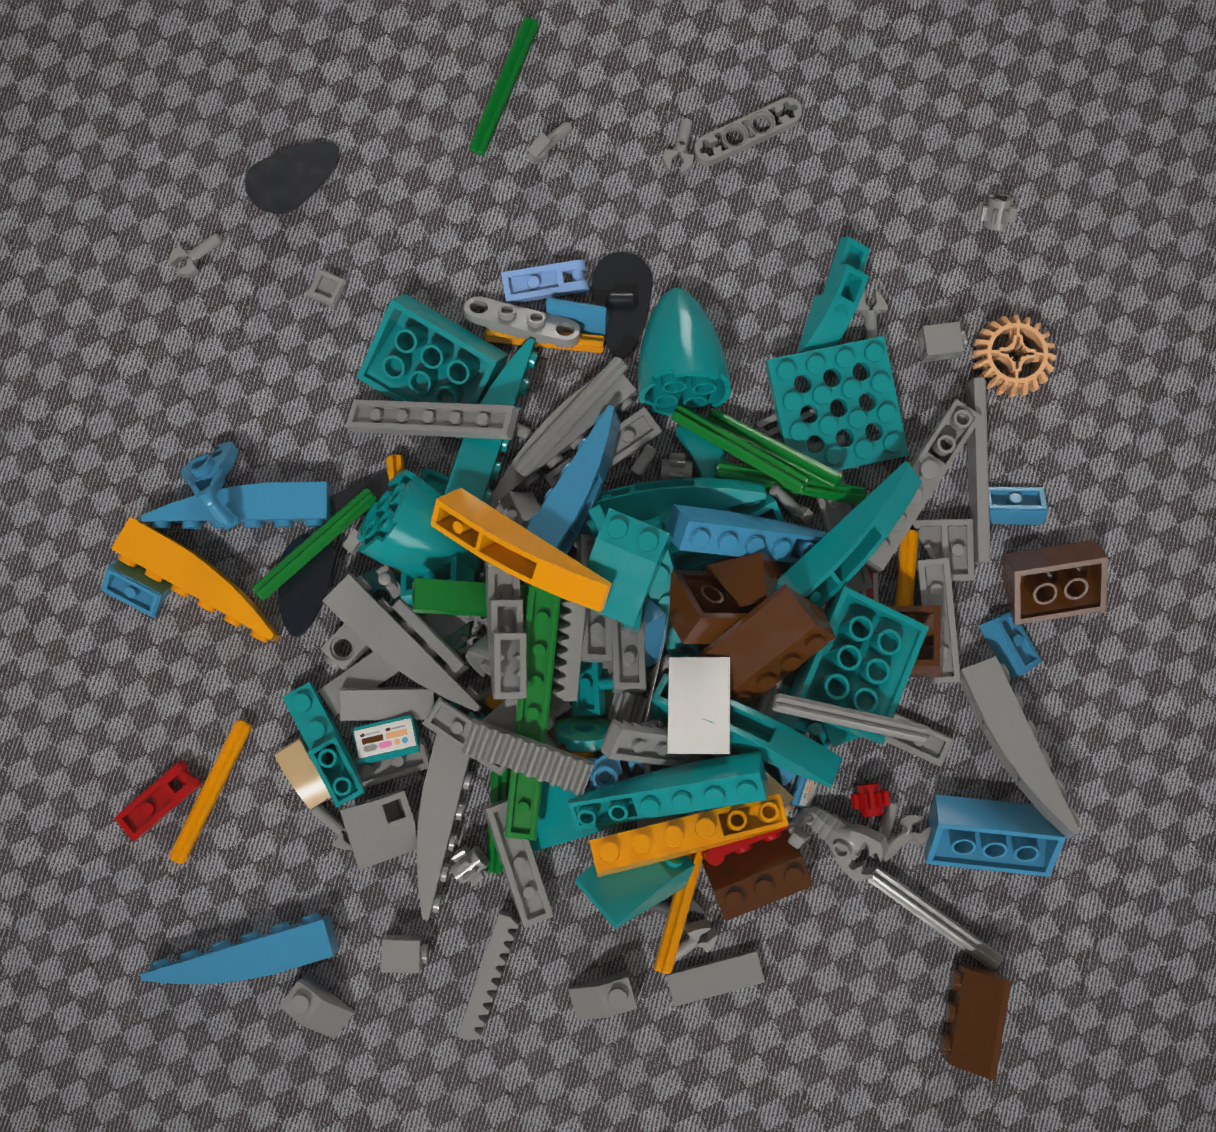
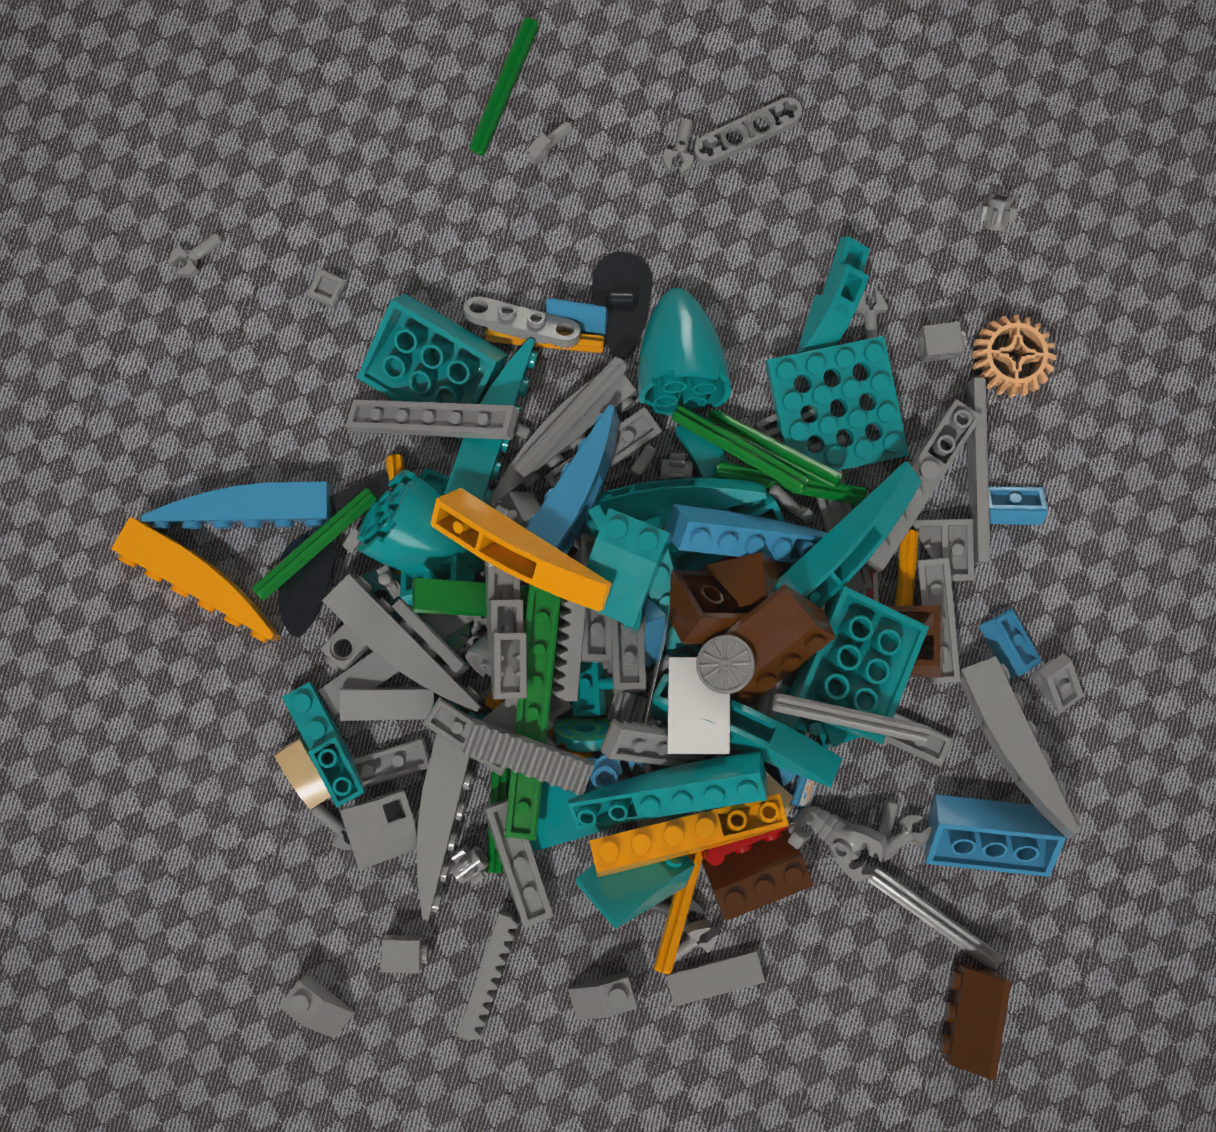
dark azure slope [101,559,172,618] -> none
red plate [114,760,203,842] -> none
dark azure slope [140,912,340,984] -> none
light orange axle [169,719,252,864] -> none
dark azure animal [180,442,240,531] -> none
black shield [245,142,339,214] -> none
slope [353,715,420,765] -> none
light blue plate [501,260,590,304] -> none
red gear [850,782,891,817] -> none
reddish brown slope [1003,540,1108,625] -> none
none -> light grey wheel [696,635,755,694]
none -> light grey slope [1031,653,1084,714]

